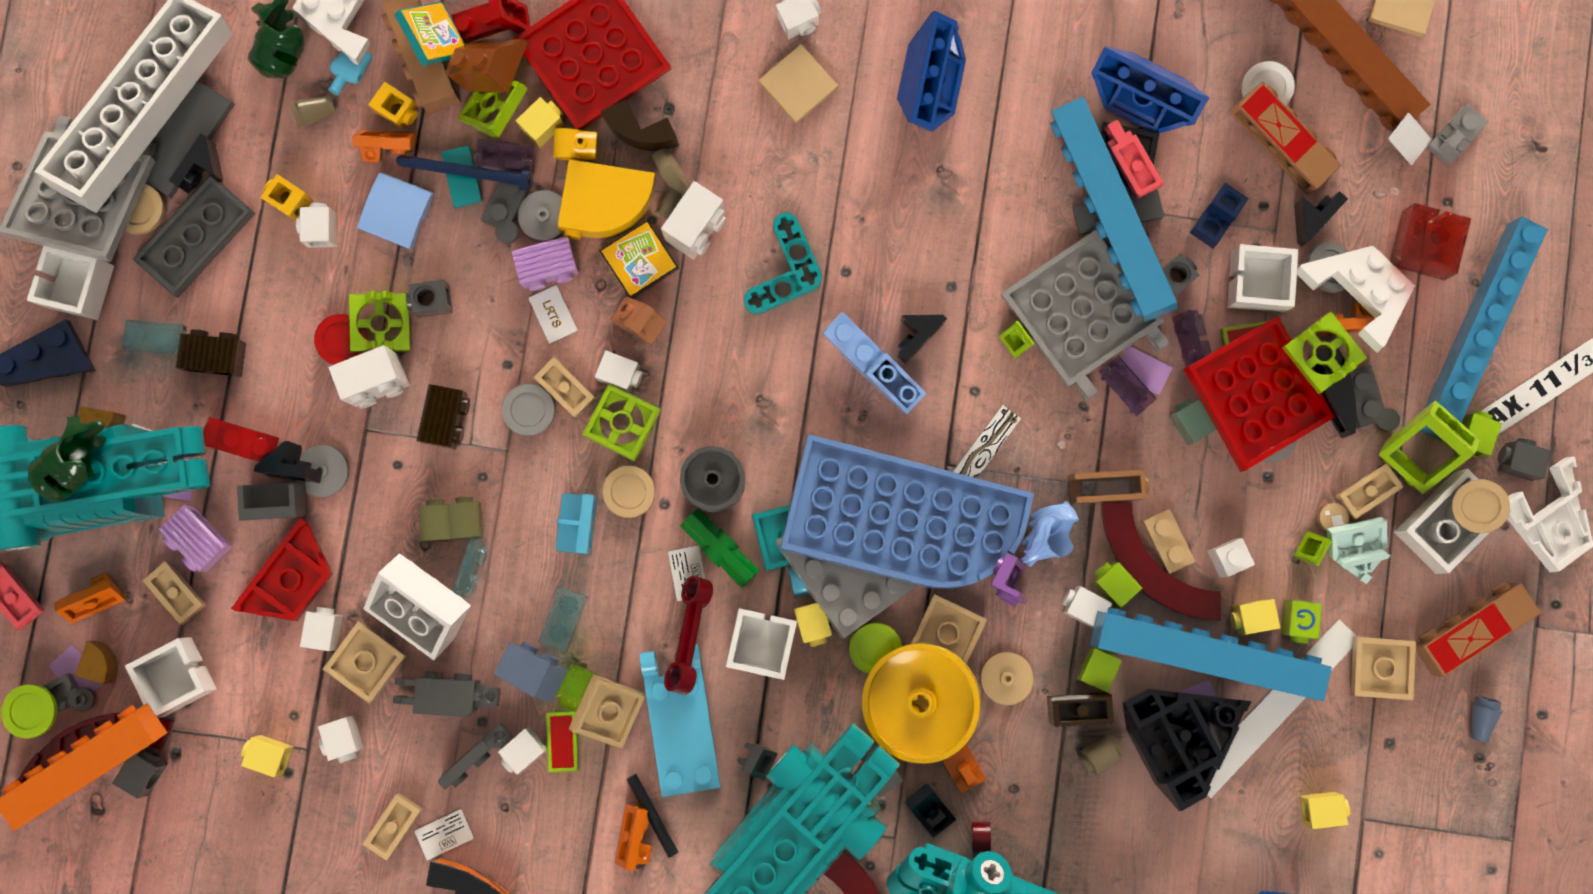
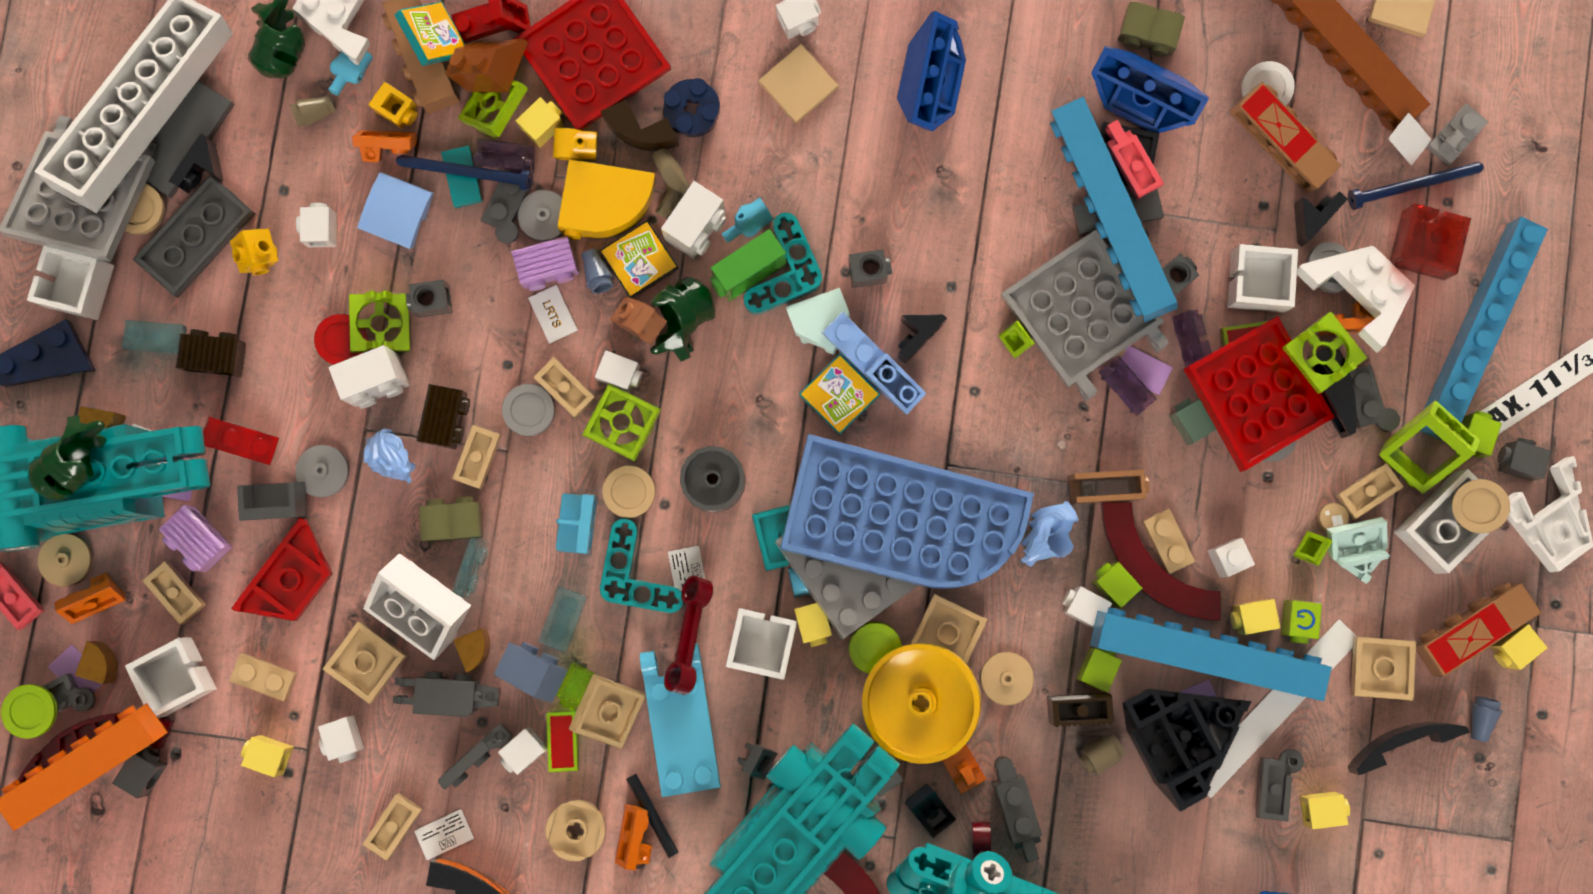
black slope [254,441,322,483] -> none
yellow brick [260,174,313,222] -> none
white brick [300,606,343,651] -> none
green piece [680,509,759,588] -> none
sticker [953,405,1021,478] -> none
medium lavender bracket [991,553,1027,607] -> none
dark blue slope [1189,182,1249,249] -> none
none -> tan piece [38,534,93,586]
none -> tan plate [229,653,298,702]
none -> yellow brick [230,228,279,276]
none -> light blue hair [363,429,416,484]
none -> tan plate [452,425,502,490]
none -> pearl gold brick [453,628,490,673]
none -> tan plate [545,800,606,862]
none -> sand blue cone [581,249,614,294]
none -> teal beam [600,519,684,613]
none -> dark green piece [650,277,715,361]
none -> dark blue plate [663,78,720,138]
none -> bright green window [710,229,786,302]
none -> medium azure piece [722,198,774,243]
none -> light aqua slope [786,288,850,355]
none -> tile [799,354,881,436]
none -> dark grey brick [848,250,892,288]
none -> dark grey hinge [992,756,1042,863]
none -> olive brick [1118,1,1185,57]
none -> dark grey hinge [1255,749,1304,822]
none -> dark blue bar [1348,162,1484,210]
none -> black slope [1348,722,1470,775]
none -> light yellow brick [1490,624,1548,670]

